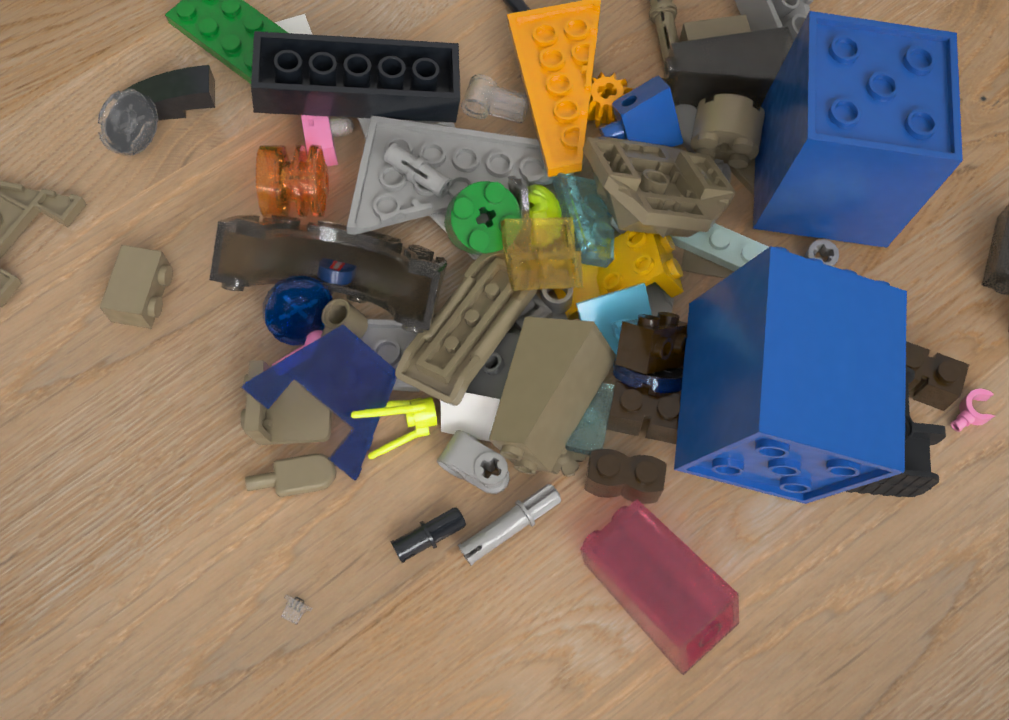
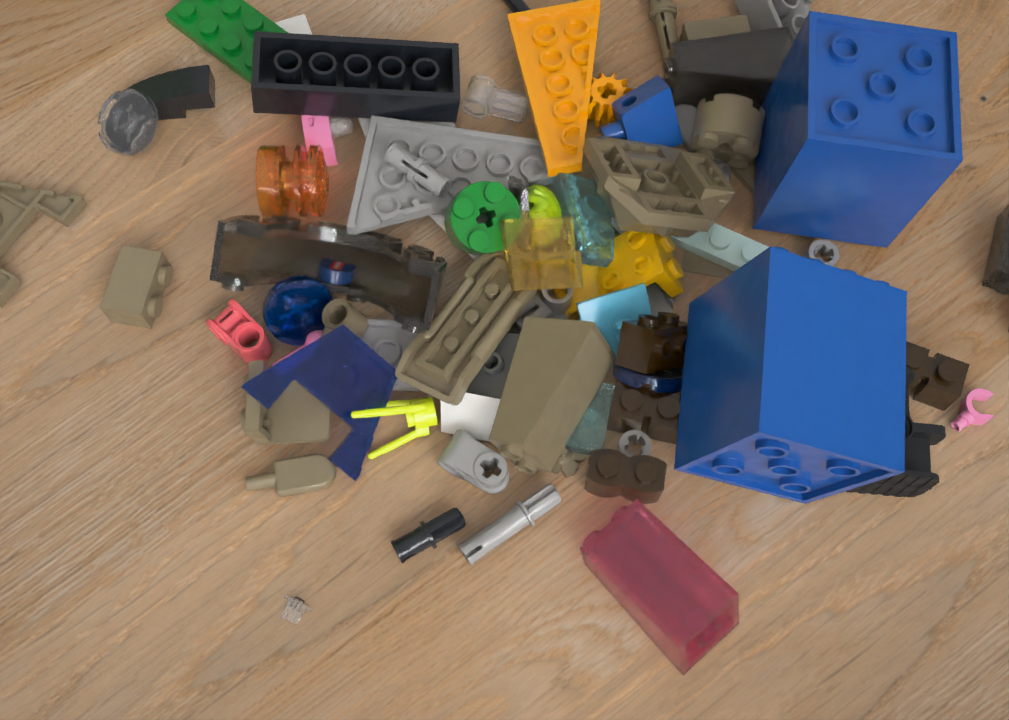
none -> coral piece [204,299,273,364]
none -> light grey bush [617,430,652,457]

